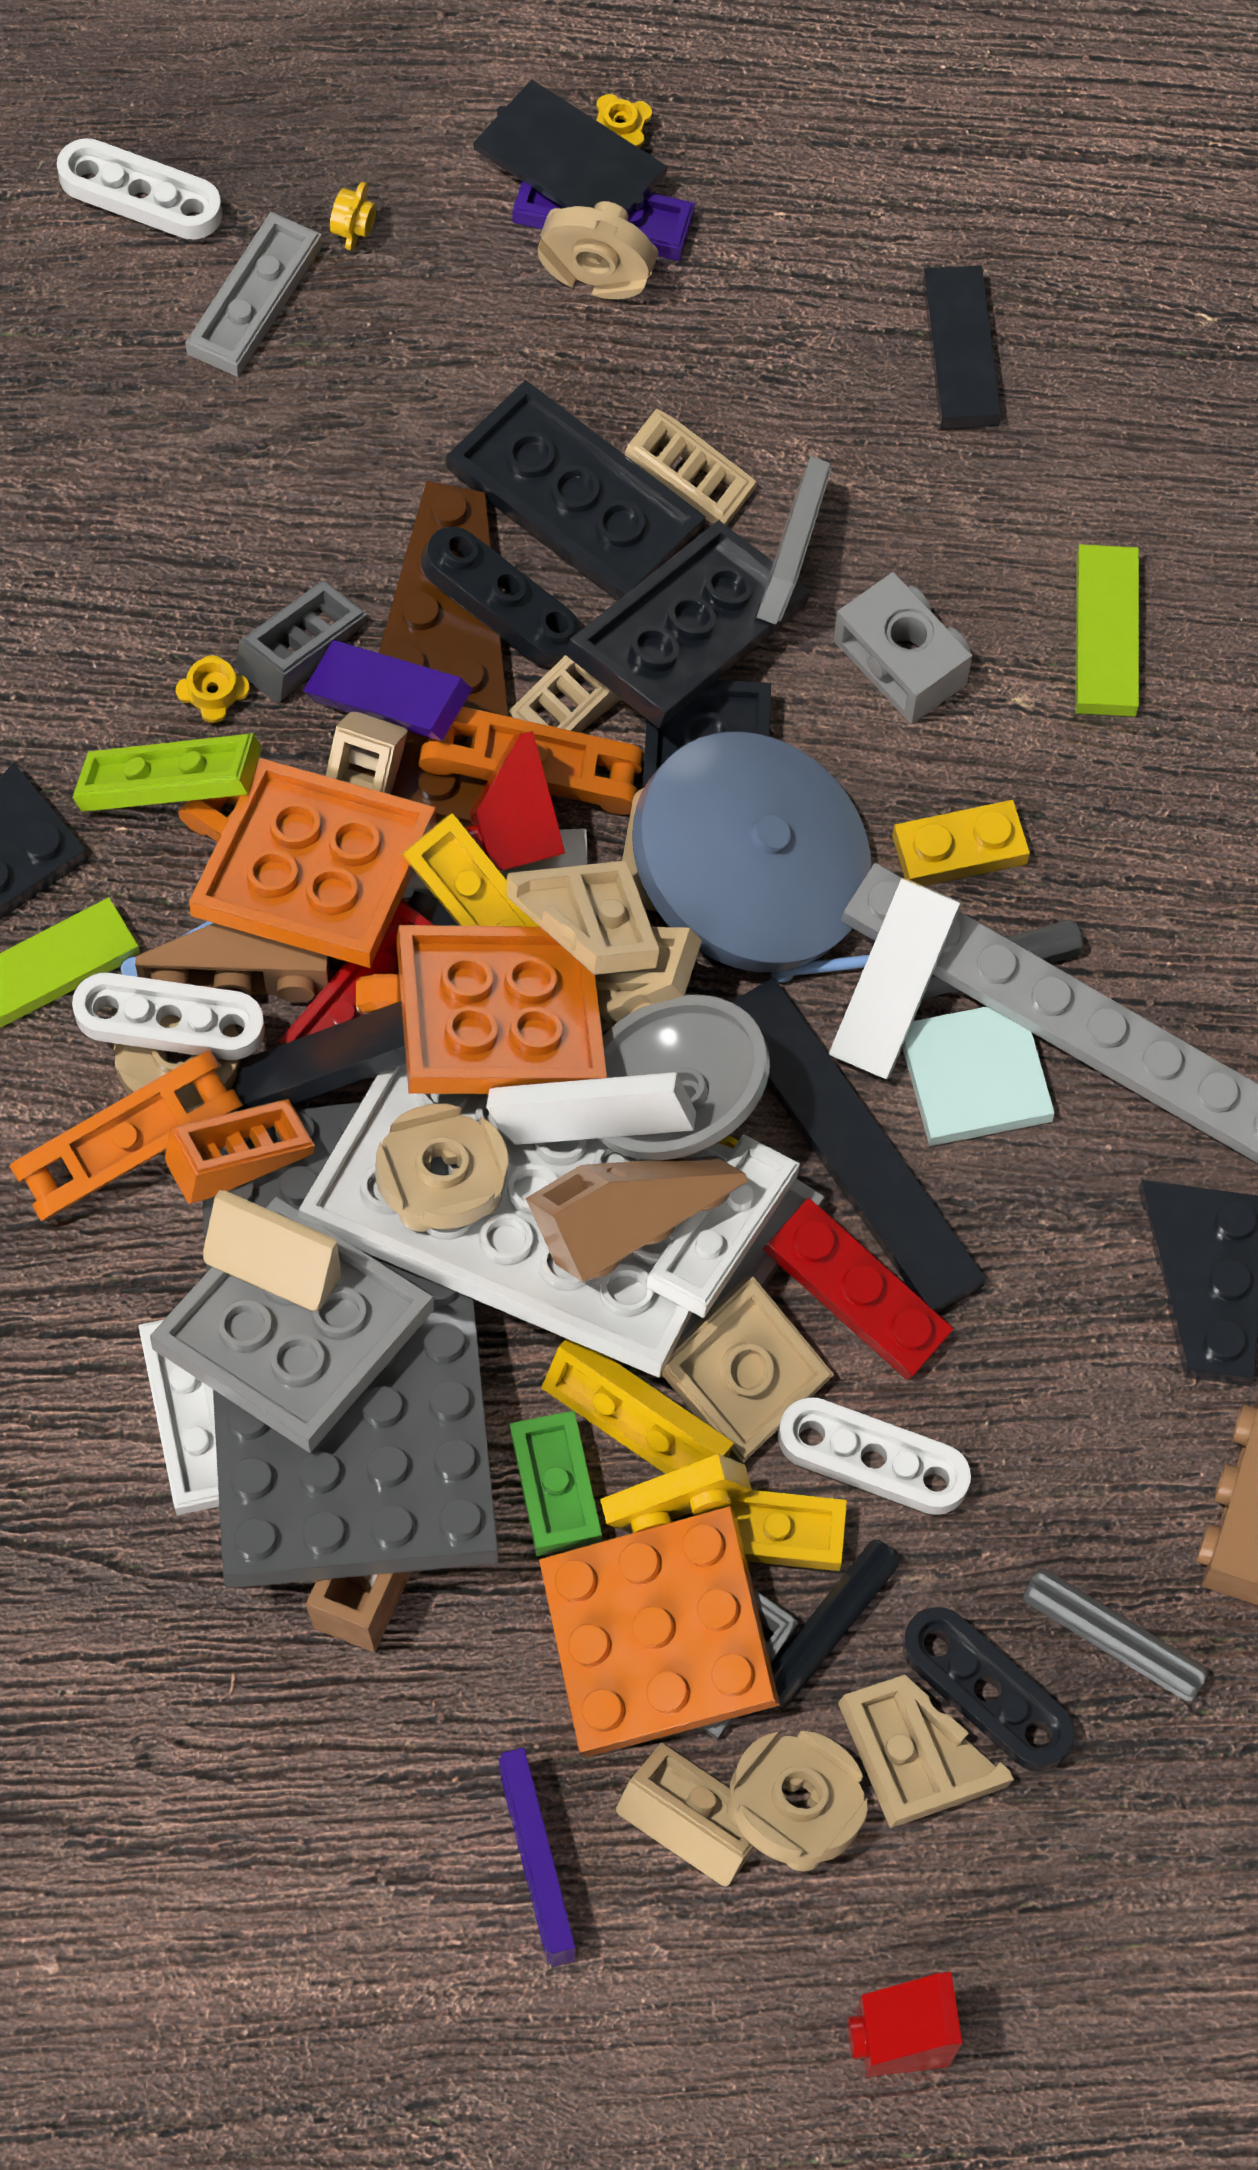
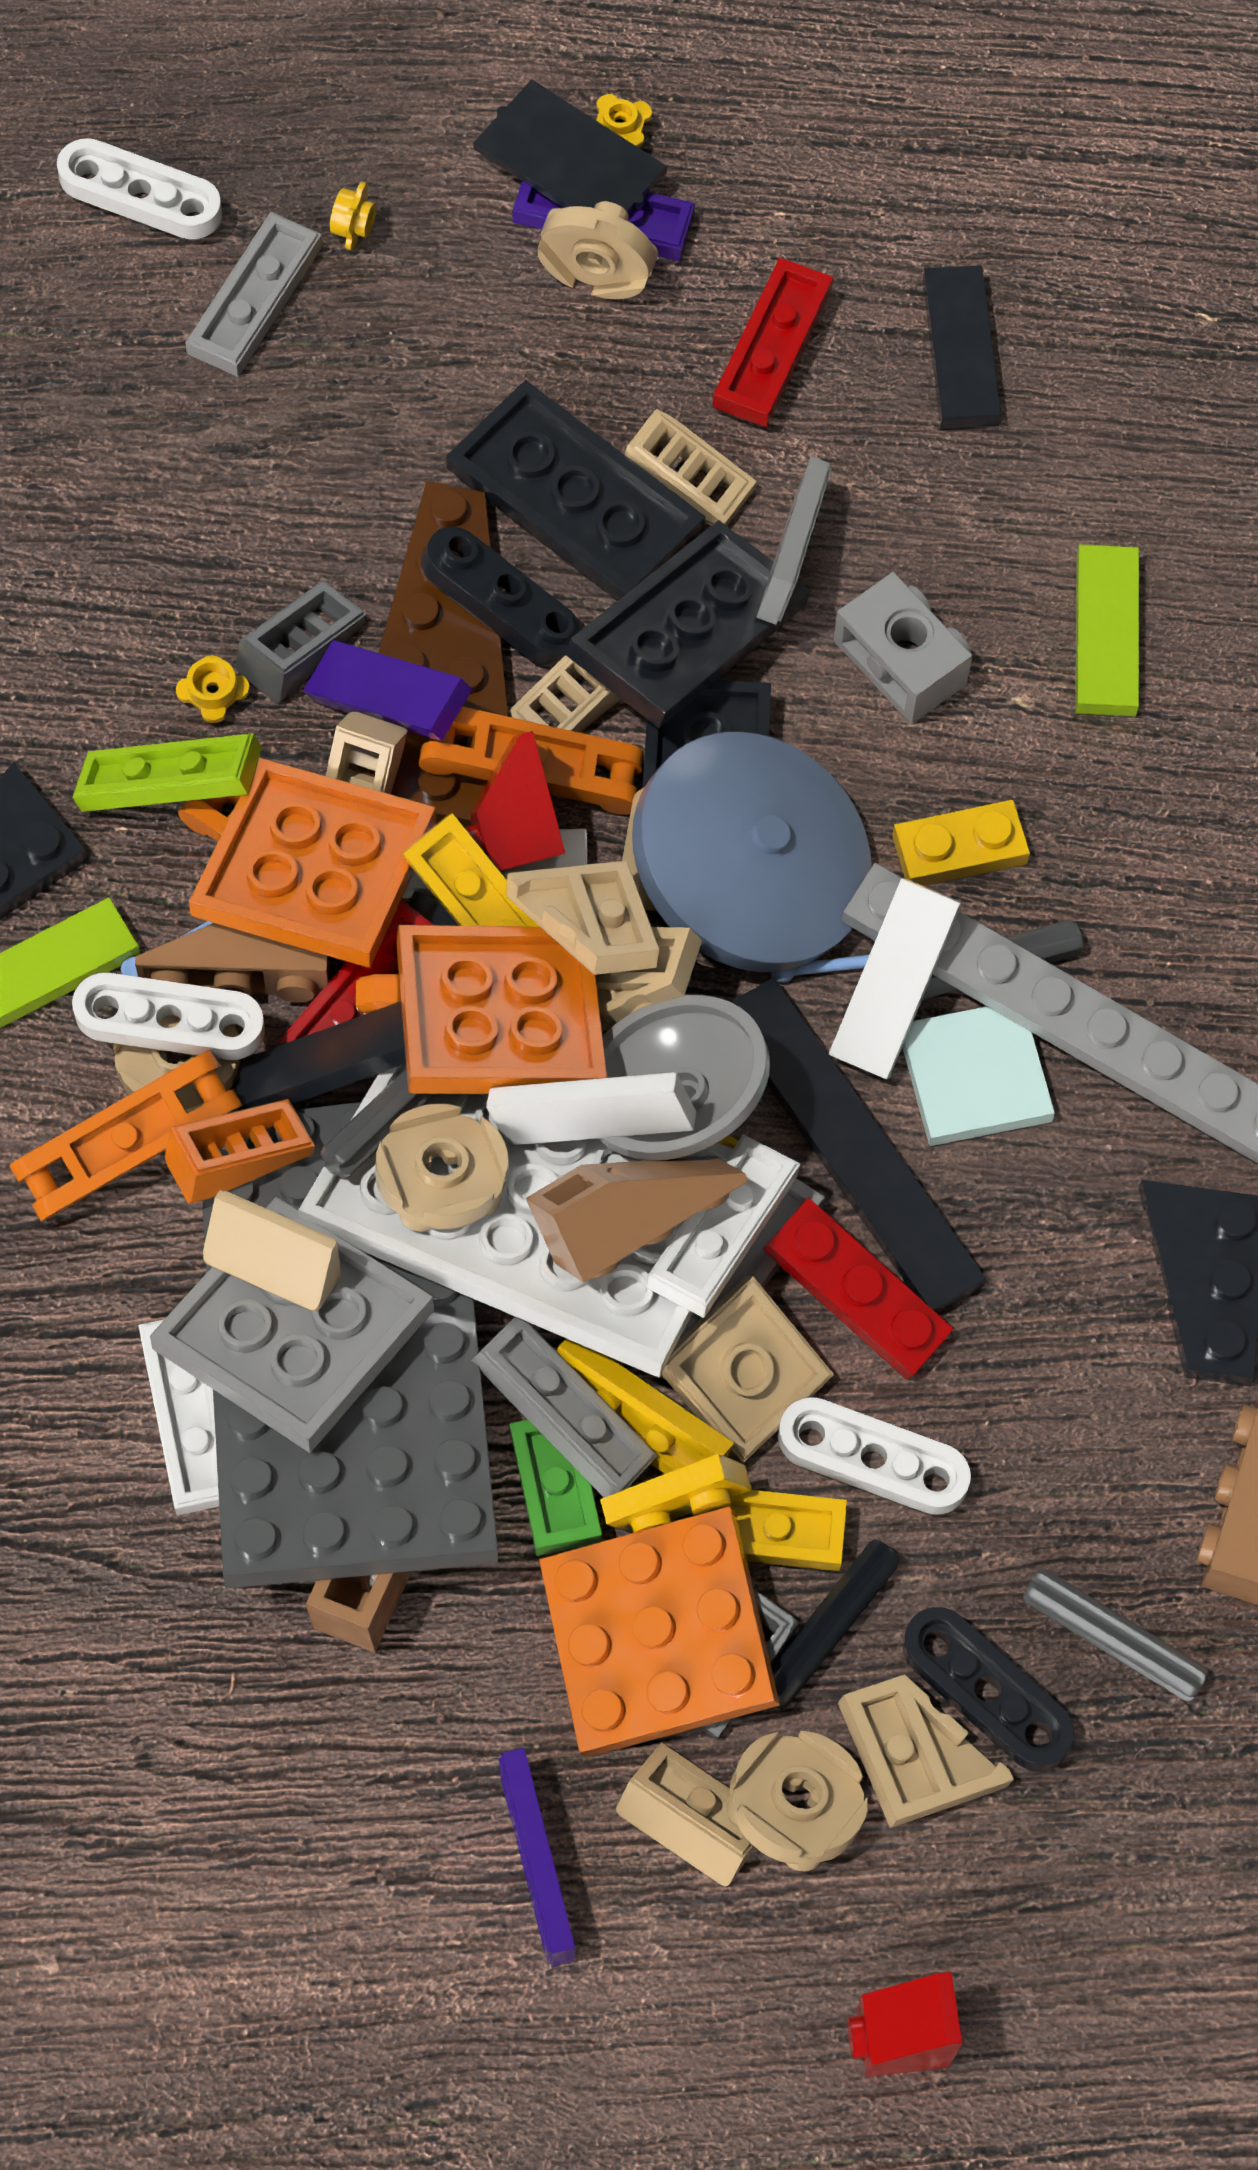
none -> dark grey axle [320,1068,435,1178]
none -> light grey tile [471,1317,658,1497]
none -> red plate [712,257,833,428]

